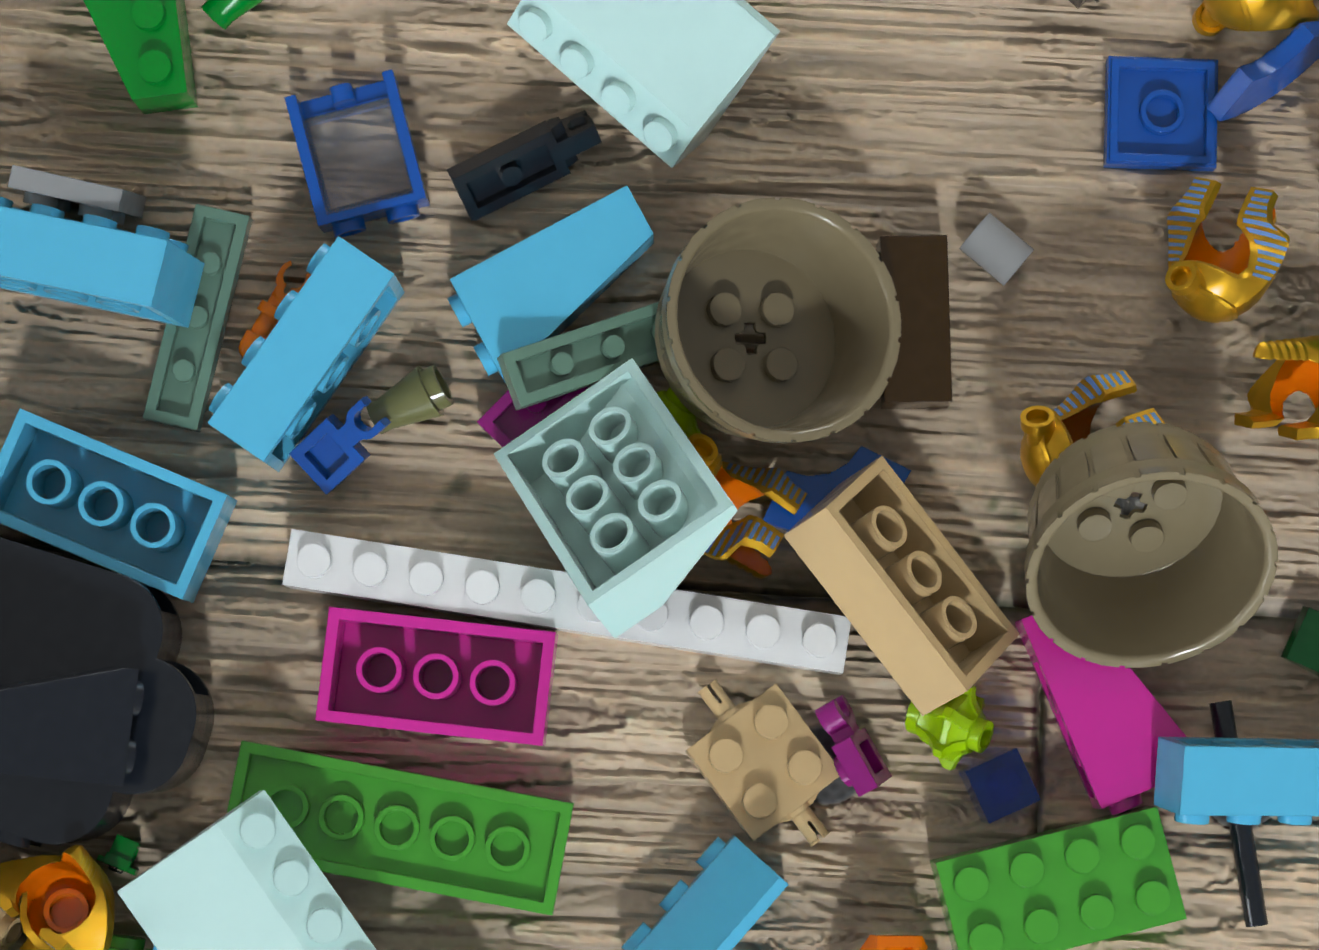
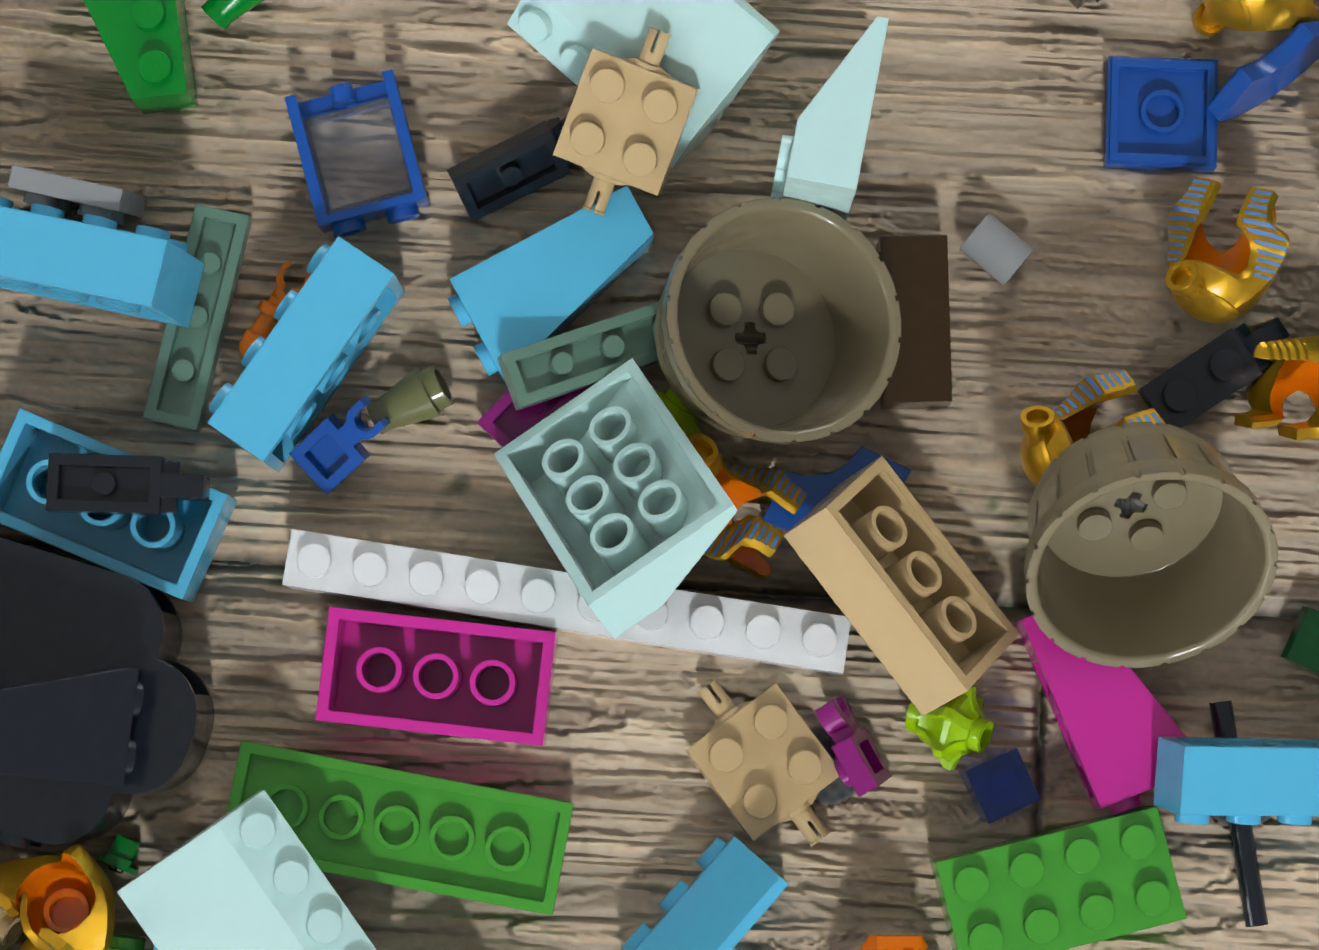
none -> black hinge [46,453,210,516]
none -> tan plate [553,27,700,216]
none -> light aqua slope [771,16,889,220]
none -> black hinge [1137,317,1290,428]

